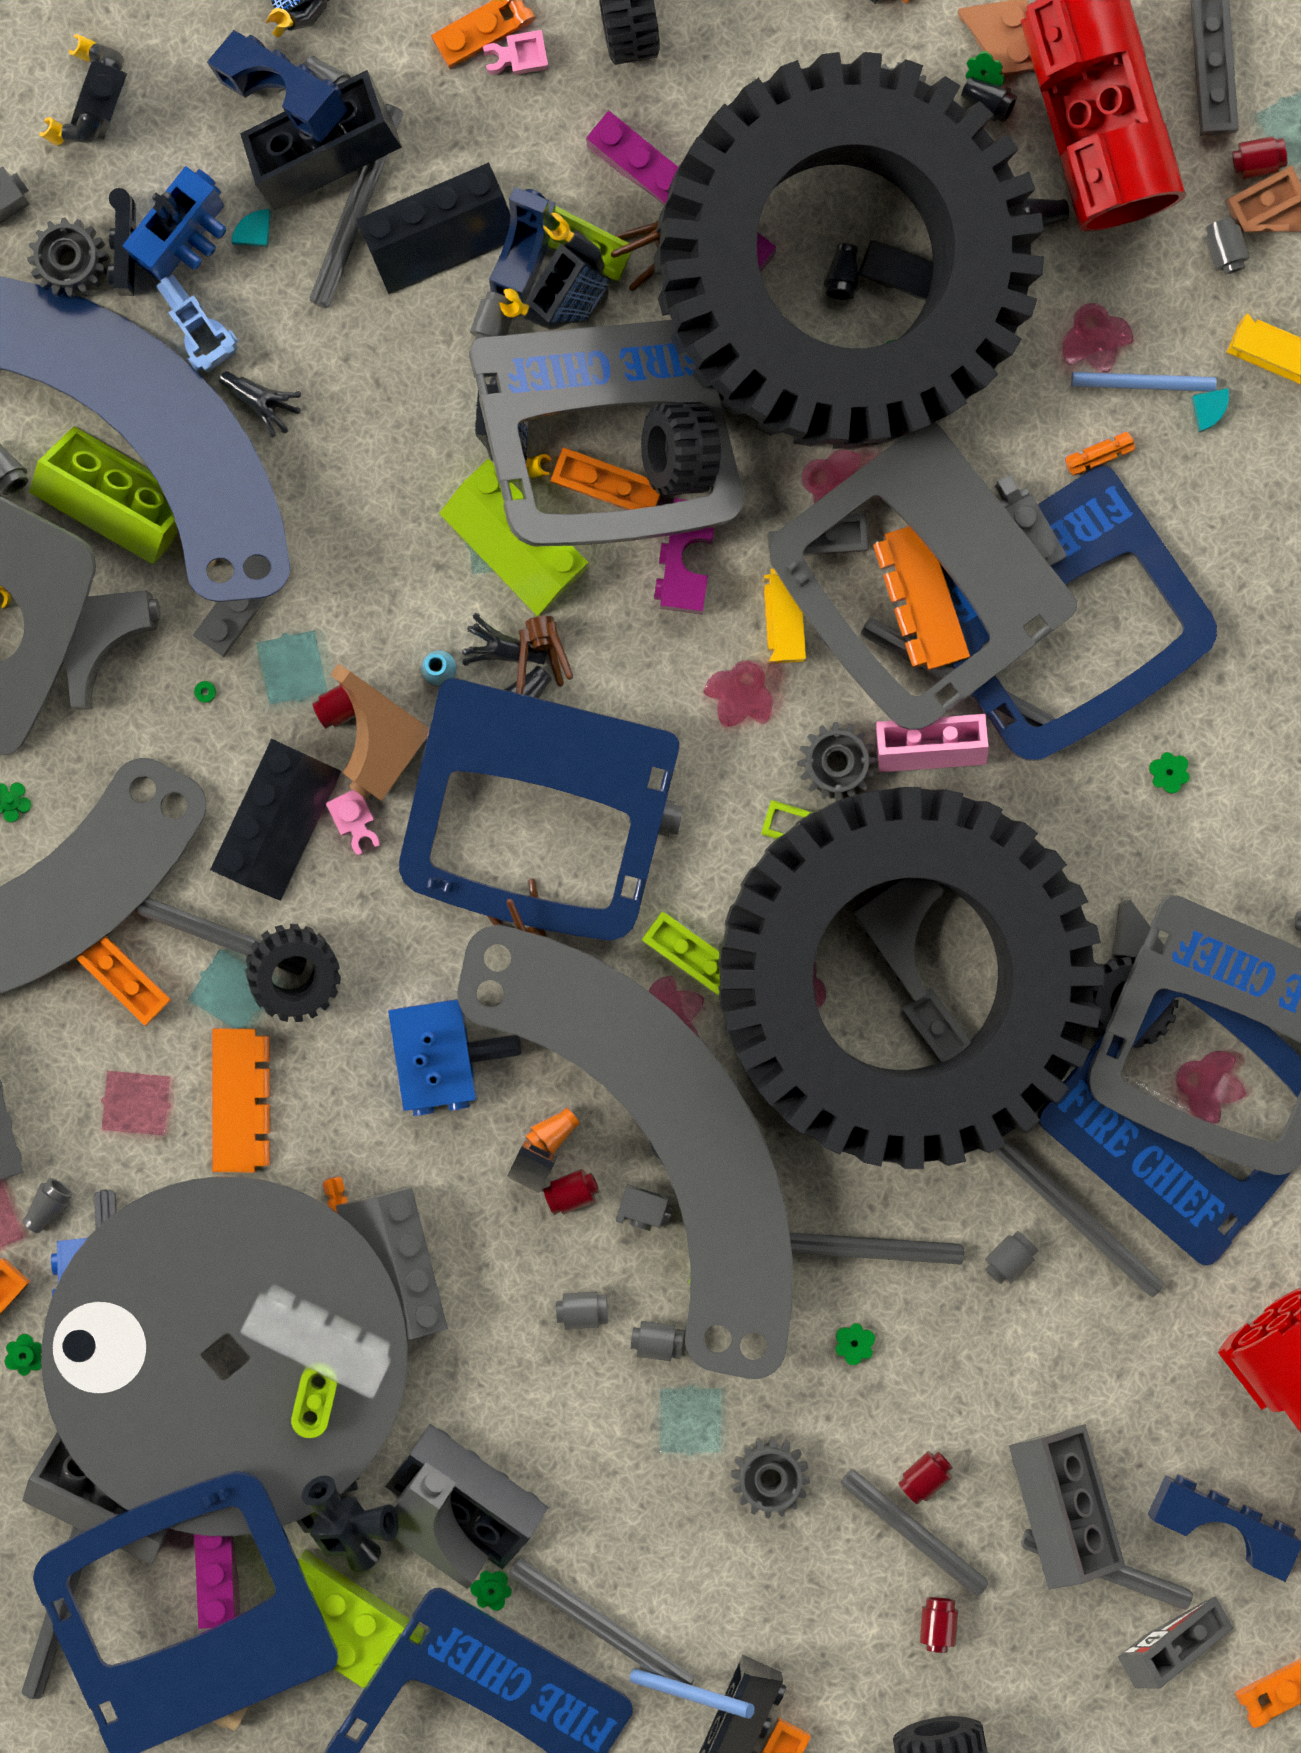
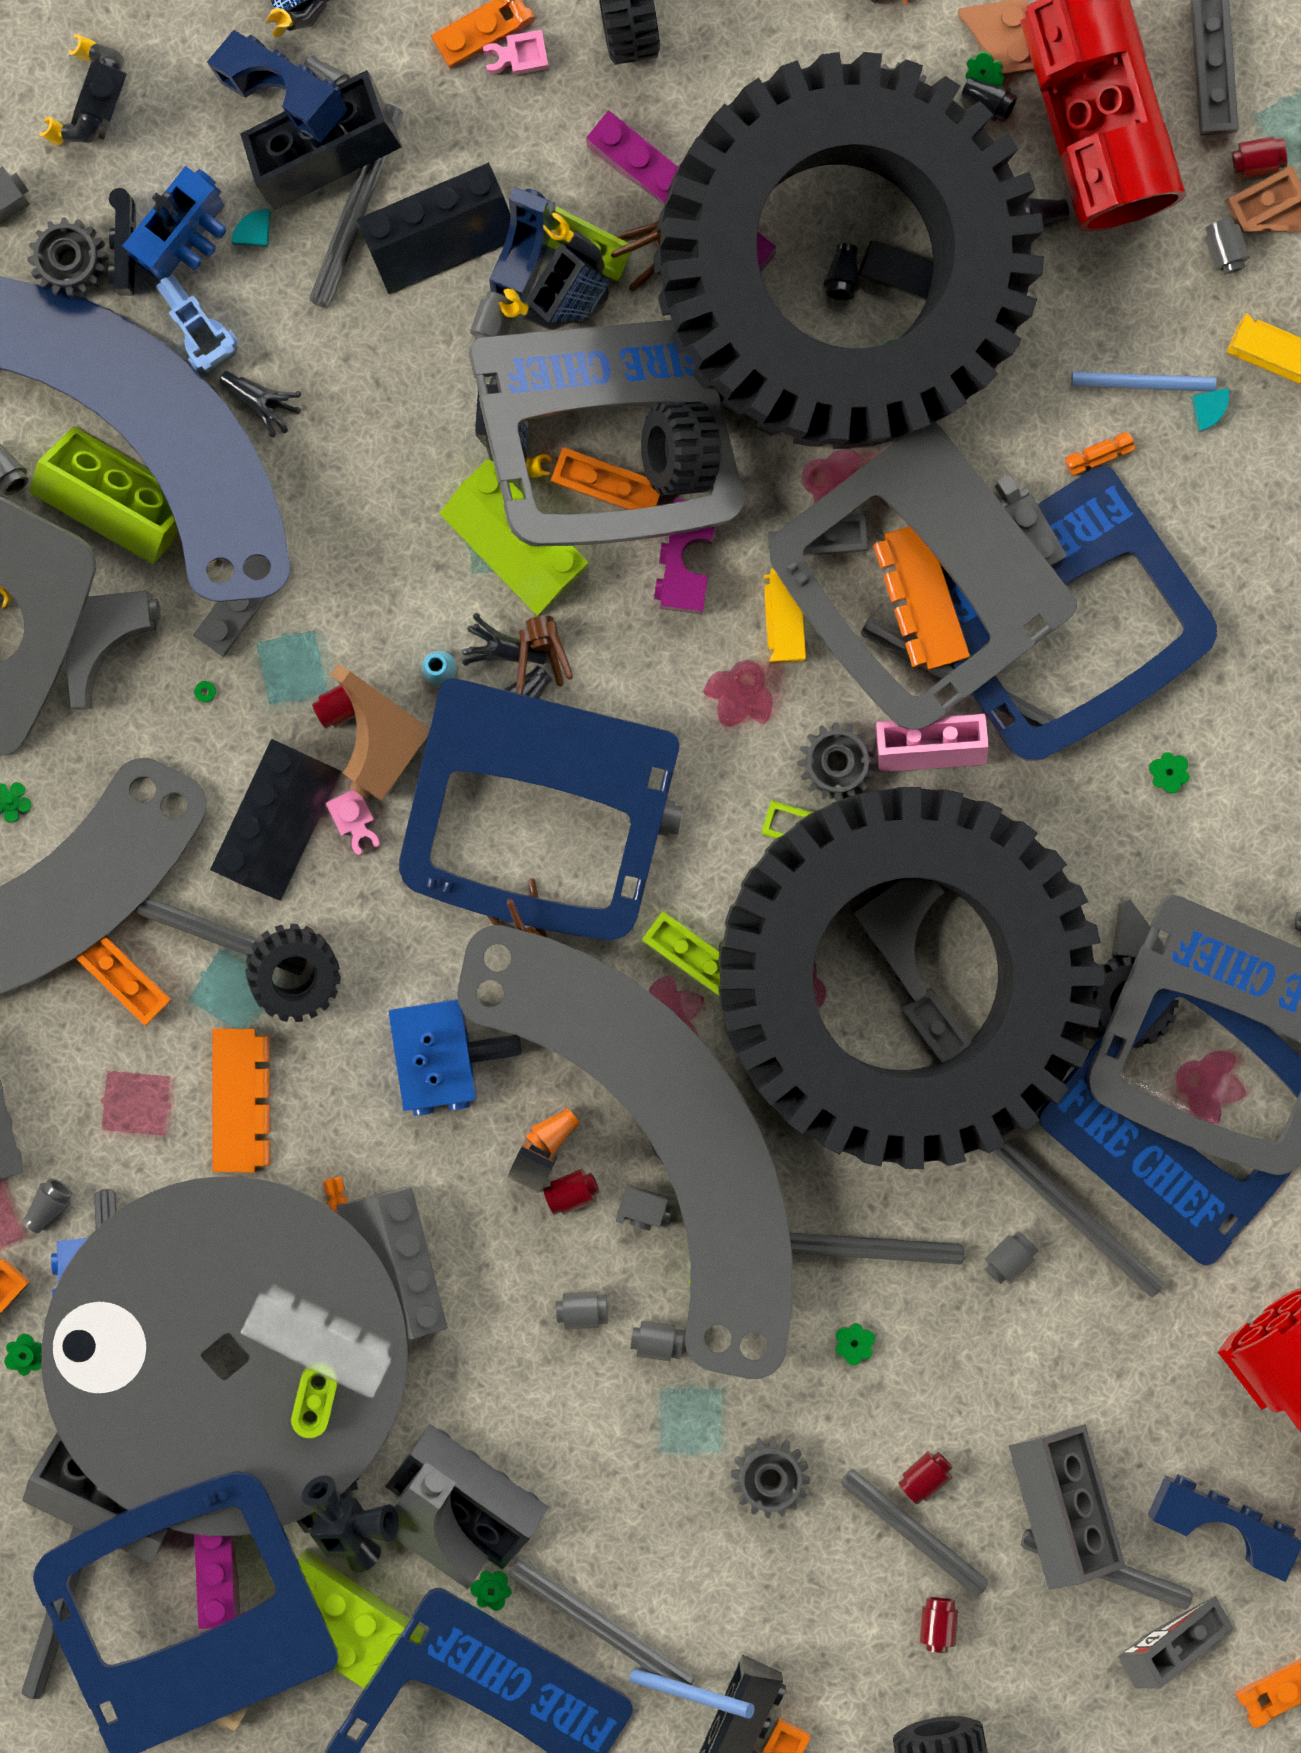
clear pink plate [1062,303,1133,373] -> none

